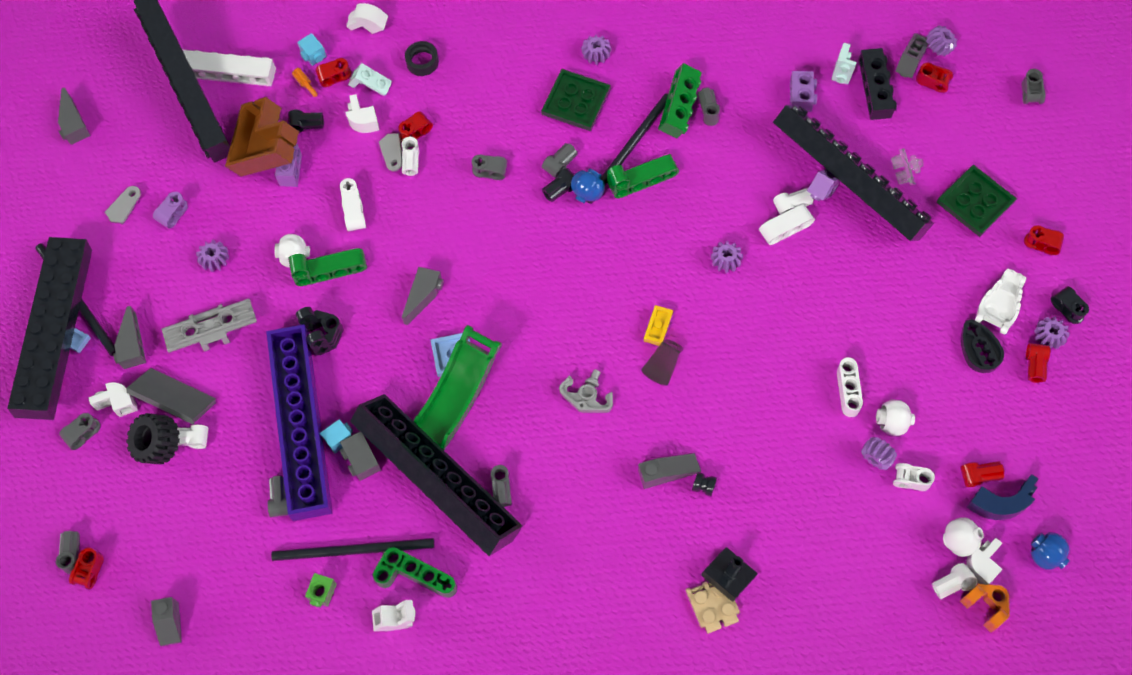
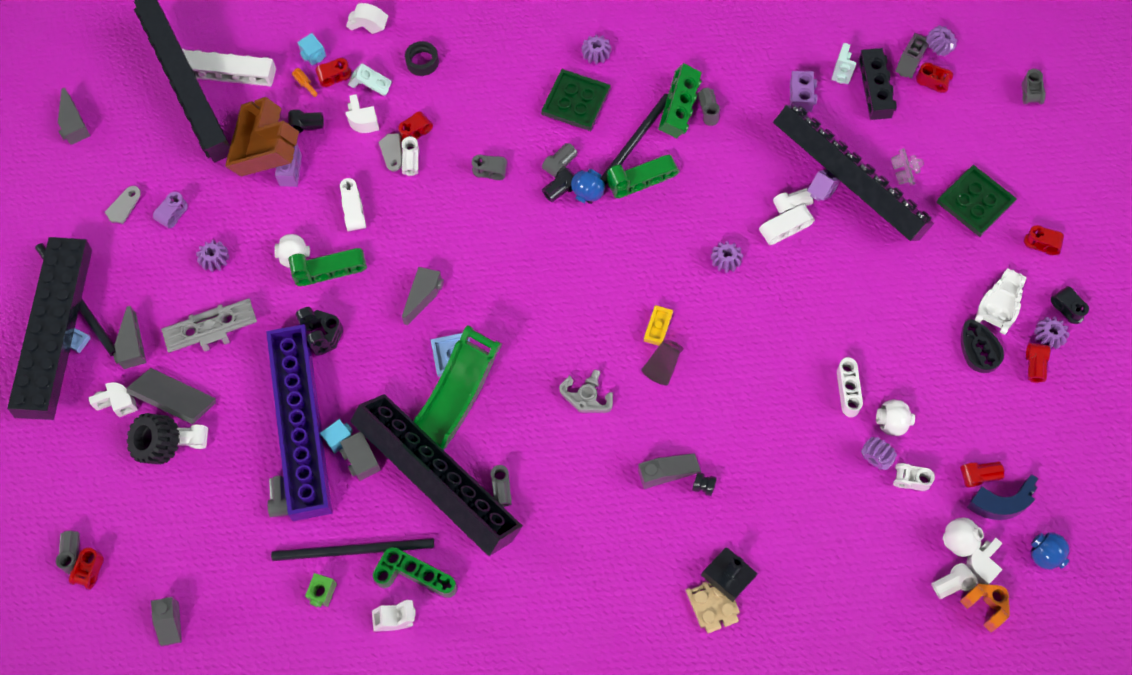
dark grey piece [59,413,100,450] -> none

